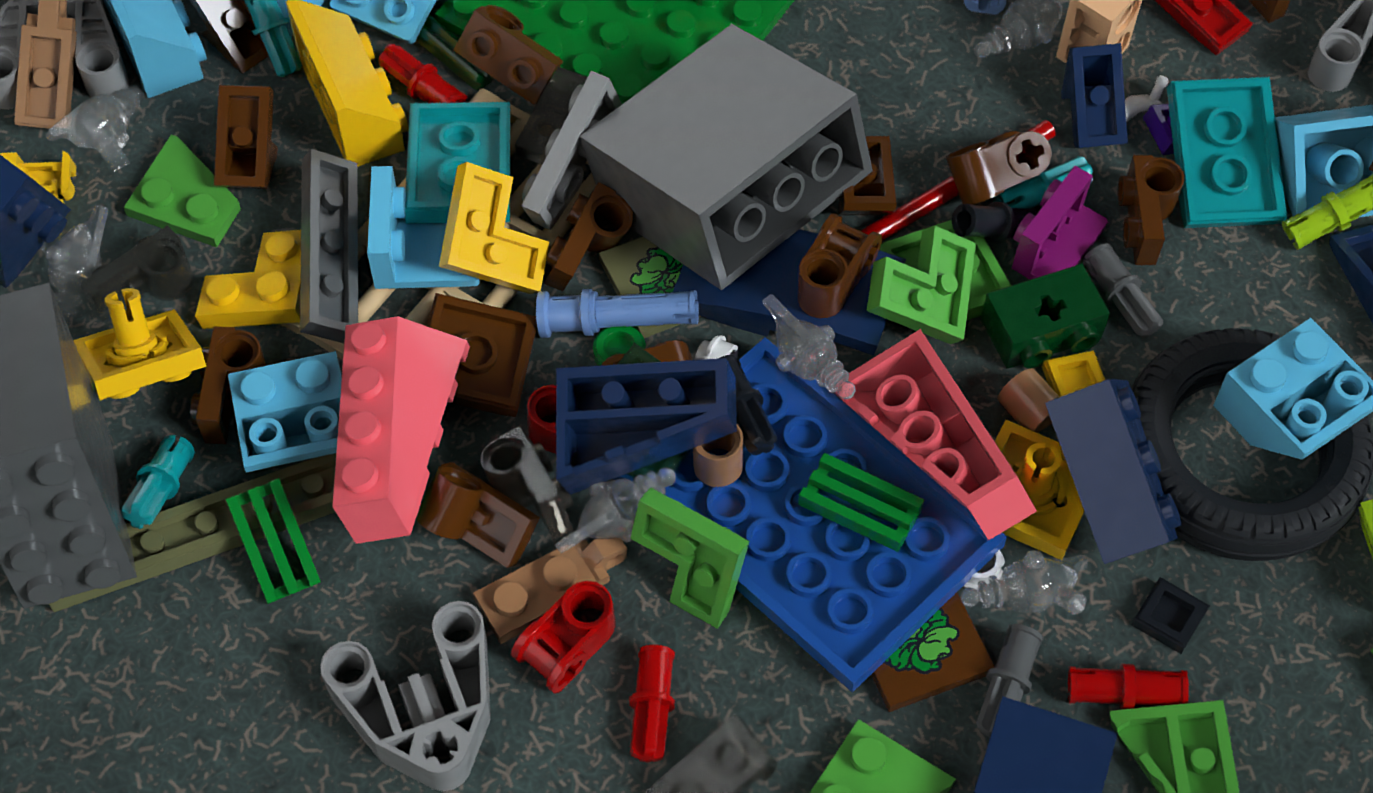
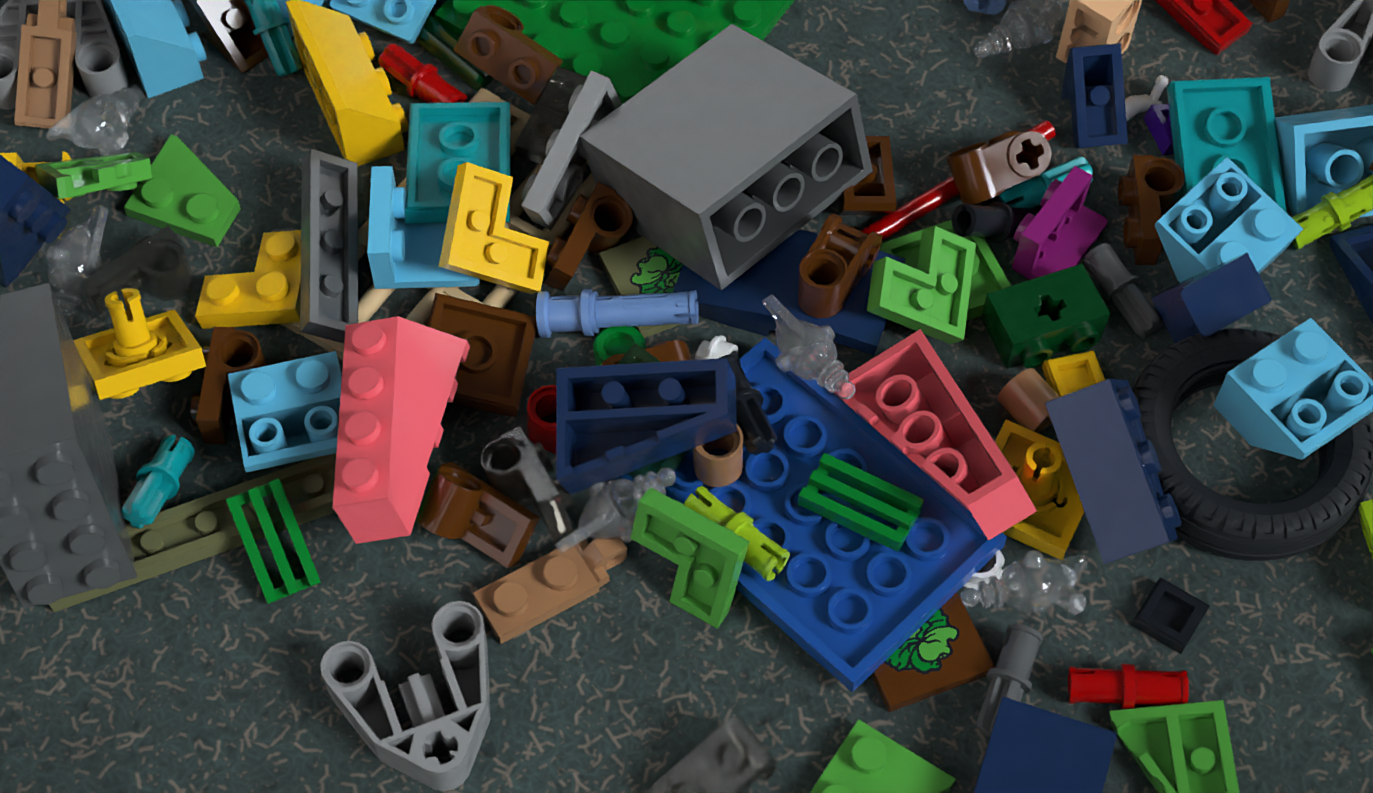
reddish brown slope [214,85,278,189] -> none
red piece [511,581,616,694] -> none
red axle [629,644,675,763] -> none
none -> bright green wing [35,152,152,199]
none -> lime pin [683,486,790,581]
none -> dark blue slope [1151,252,1272,343]
none -> medium azure slope [1154,157,1303,283]

